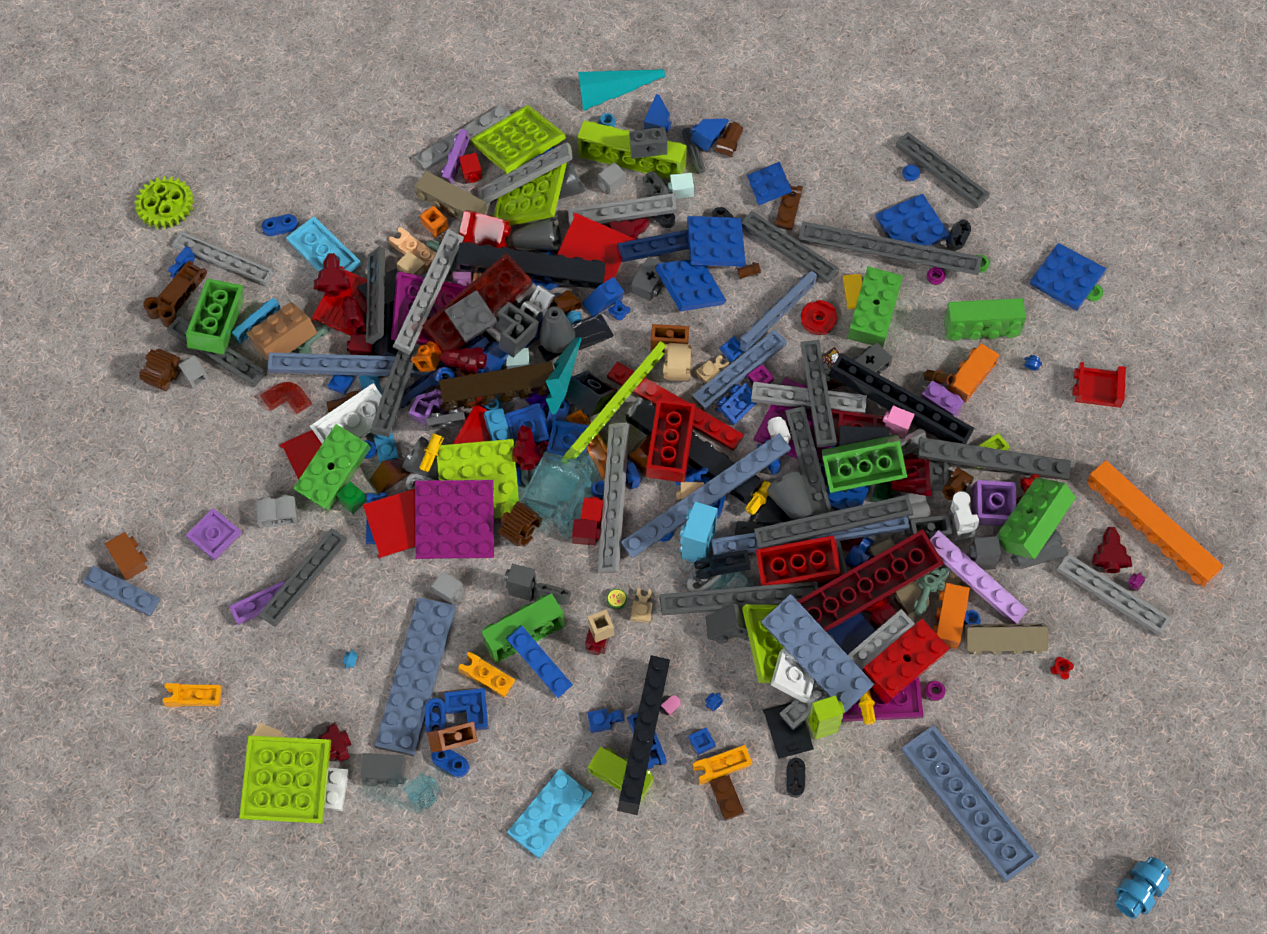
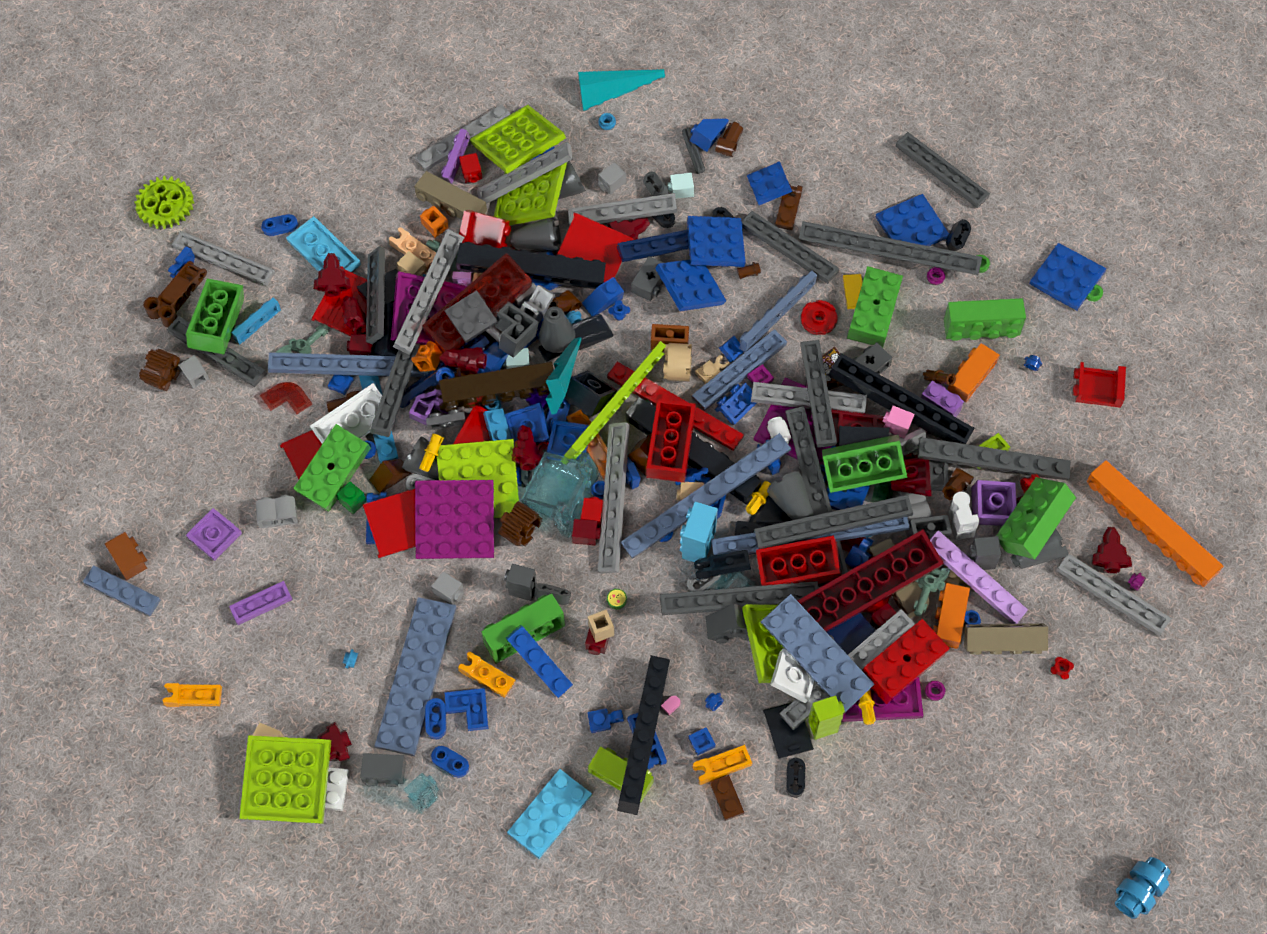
medium nougat brick [246,302,317,361] -> none
dark grey plate [259,528,347,627] -> none
dark orange brick [427,722,478,752] -> none
lime brick [577,120,687,179] -> none
dark grey brick [629,127,667,158] -> none
tan plate [631,588,653,623] -> none
blue slope [644,94,672,132] -> none
sand blue plate [901,725,1039,883] -> none
blue plate [902,165,920,181] -> none

